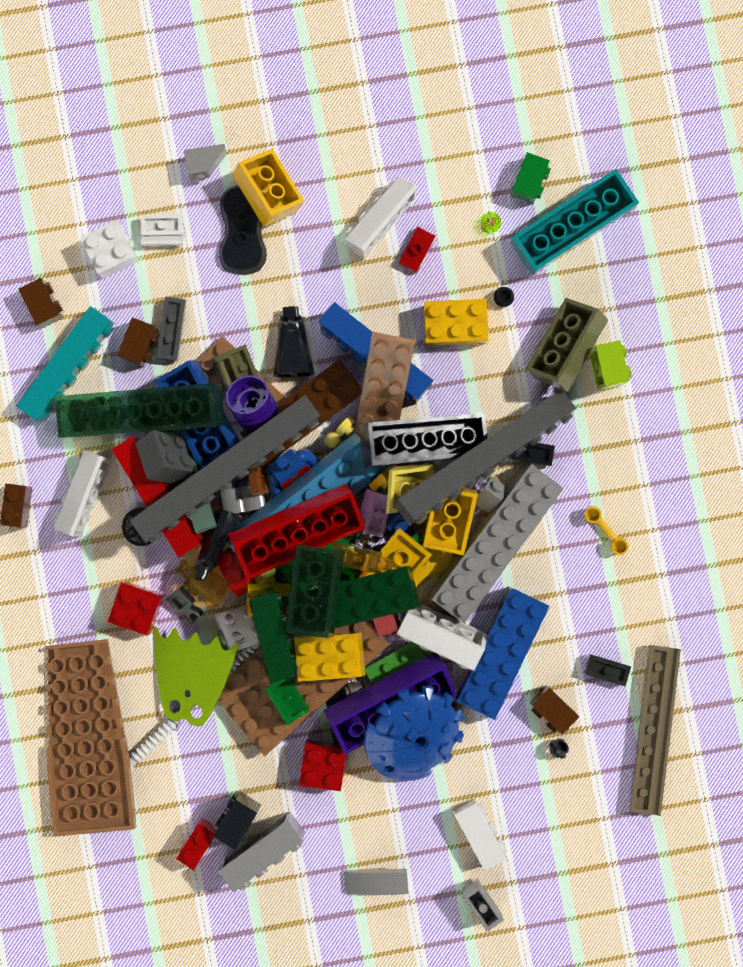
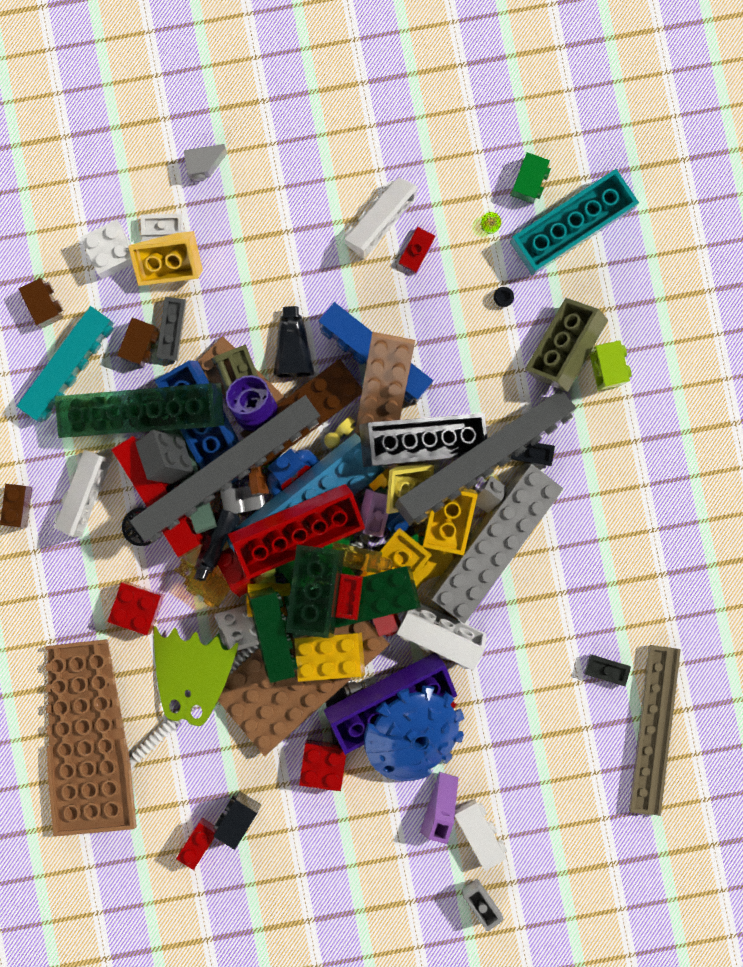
pearl dark grey plate [166,586,204,623] -> none
light grey brick [218,811,305,892] -> none
black plate [219,185,267,275] -> none
yellow brick [232,148,304,227] -> none
green hinge [265,678,311,725] -> none
light grey slope [344,868,409,895] -> none
bright green plate [365,641,428,684] -> none
yellow brick [423,299,489,347] -> none
blue brick [455,587,550,720] -> none
reddish brown brick [529,685,580,735] -> none
black plate [549,739,569,759] -> none
yellow bar [585,506,628,555] -> none
none -> yellow slope [128,231,203,286]
none -> red plate [335,574,363,620]
none -> medium lavender slope [420,772,458,844]

